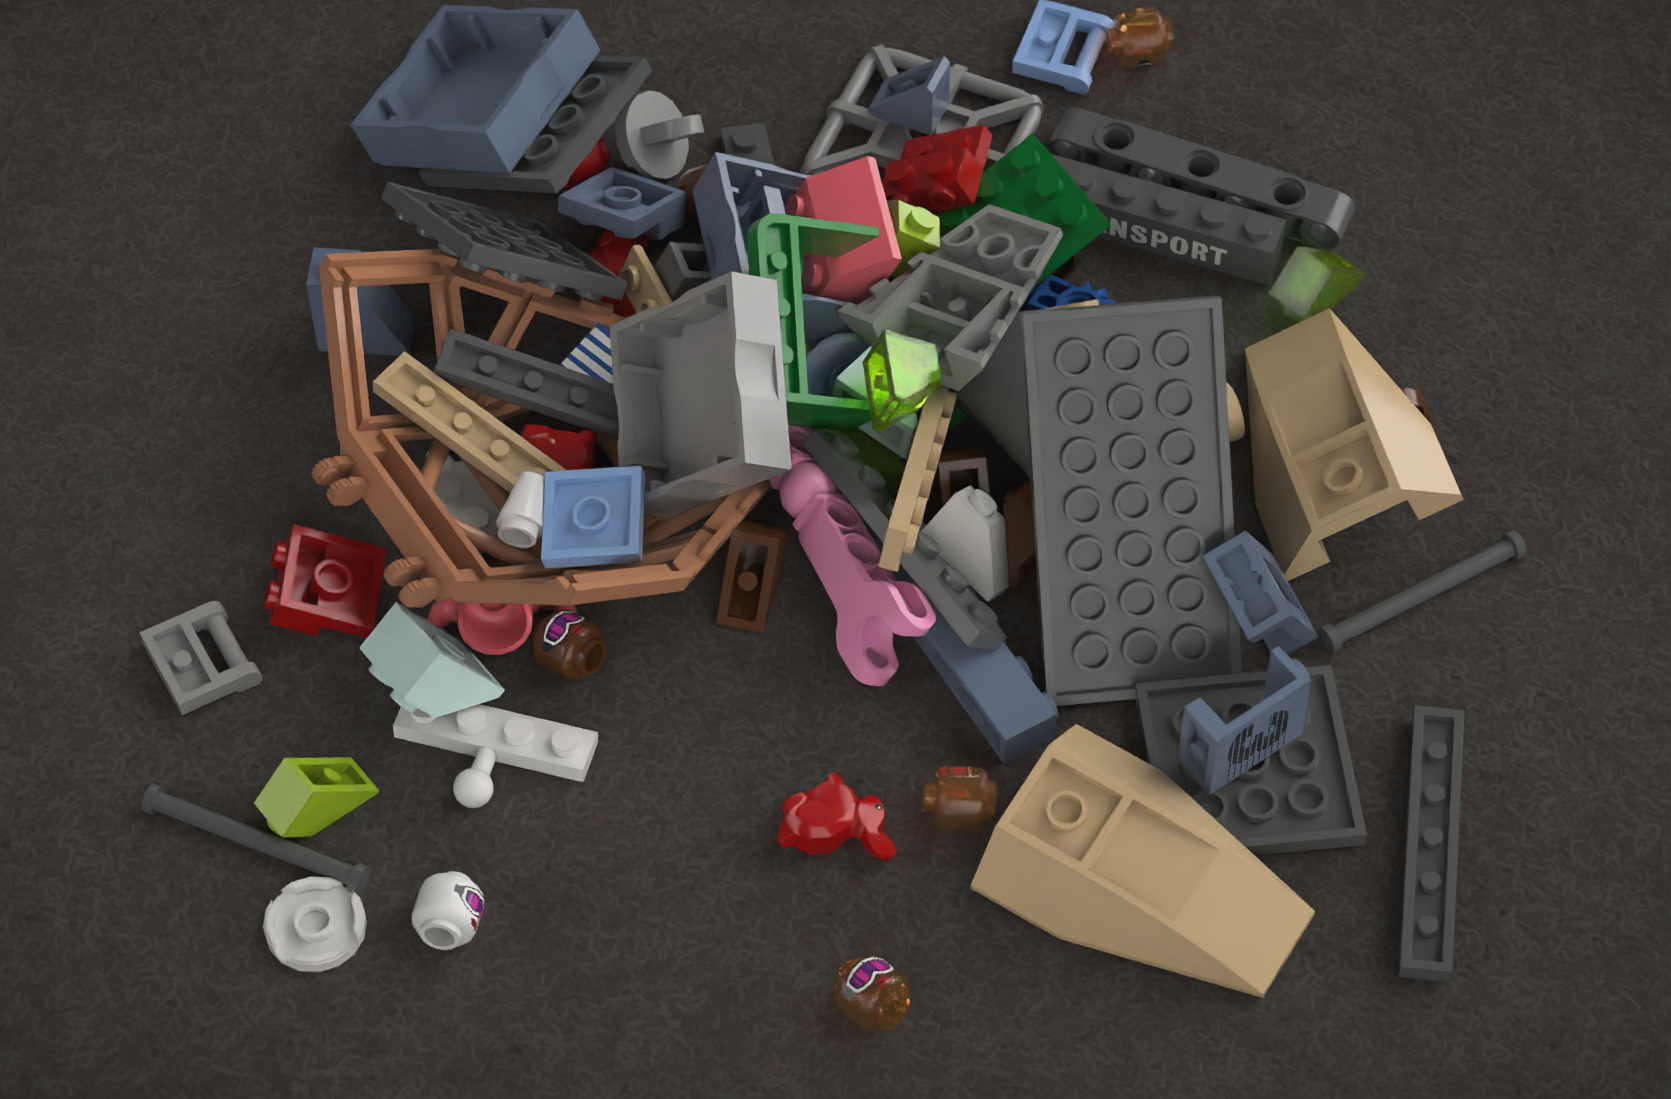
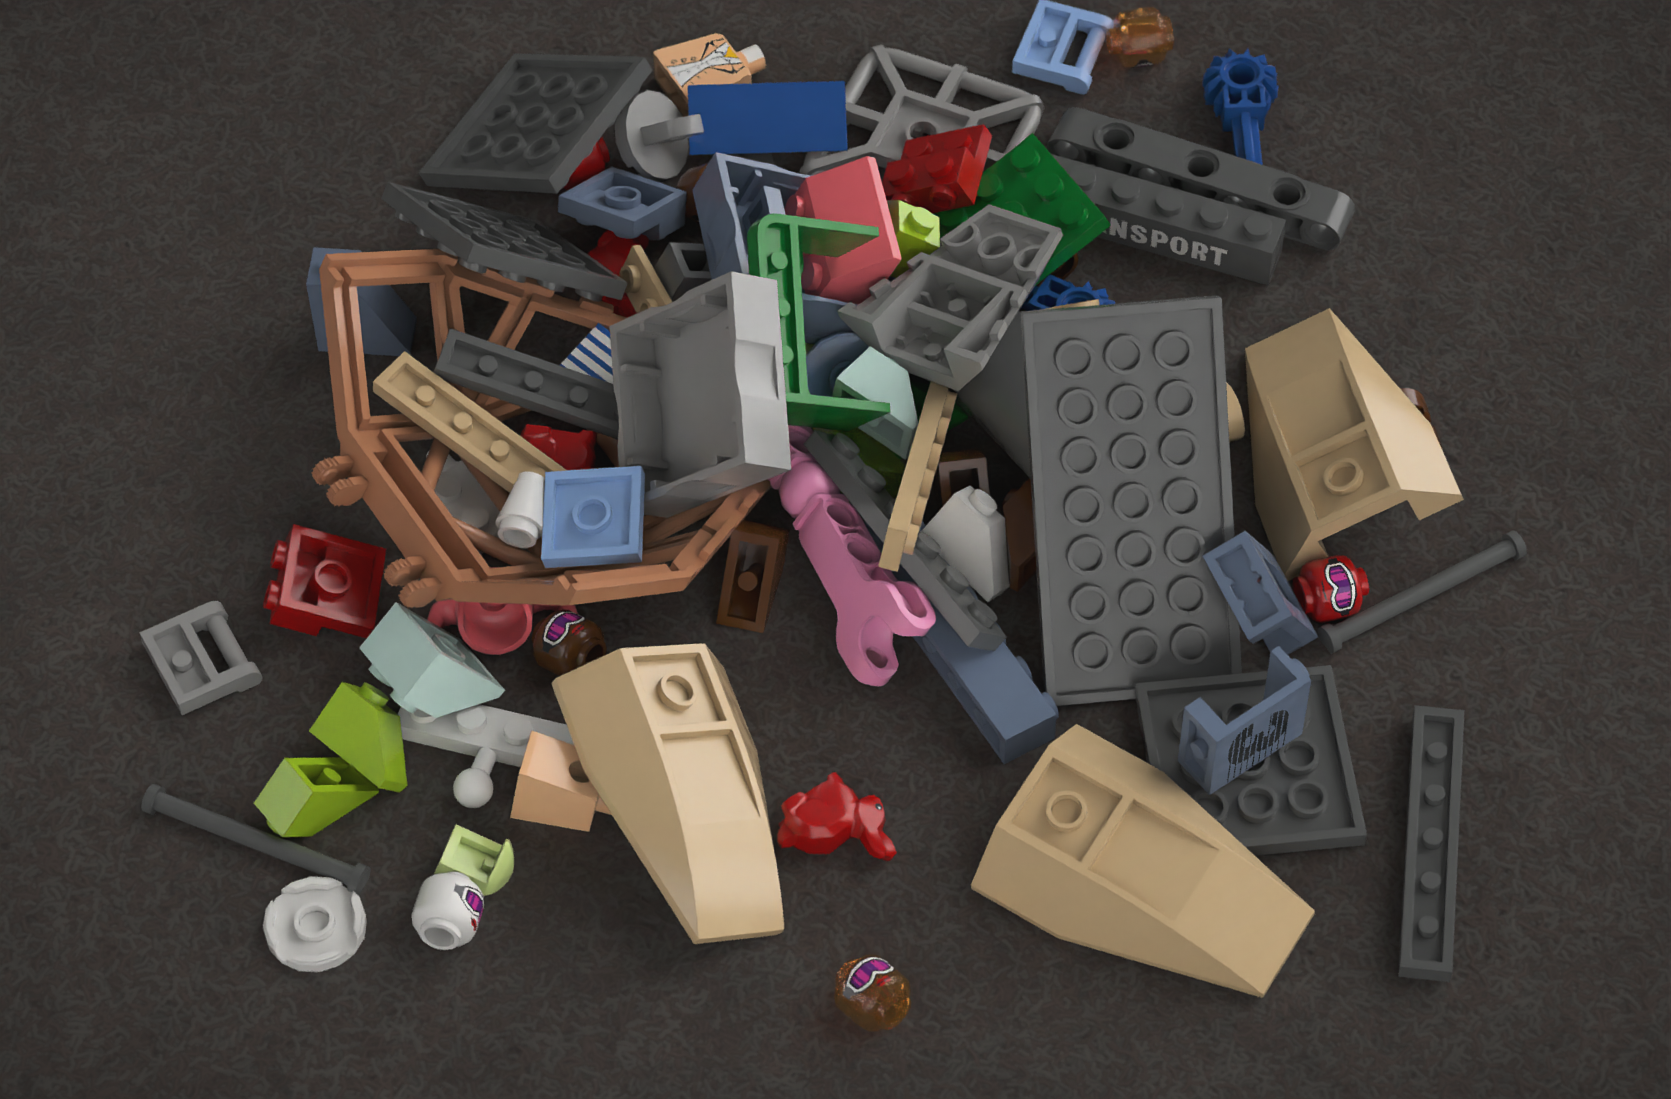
sand blue tile [351,5,600,173] -> none
clear neon green slope [862,329,942,432] -> none
sand blue slope [868,56,950,135] -> none
clear orange head [922,765,997,832] -> none
clear neon green slope [1268,246,1368,322] -> none
none -> lime slope [309,682,407,793]
none -> yellowish green plate [434,825,514,895]
none -> light nougat torso [510,731,612,832]
none -> tan wedge [551,643,784,944]
none -> light nougat torso [653,33,766,117]
none -> blue sticker [688,81,848,155]
none -> blue gear [1202,48,1279,165]
none -> red head [1292,555,1369,623]

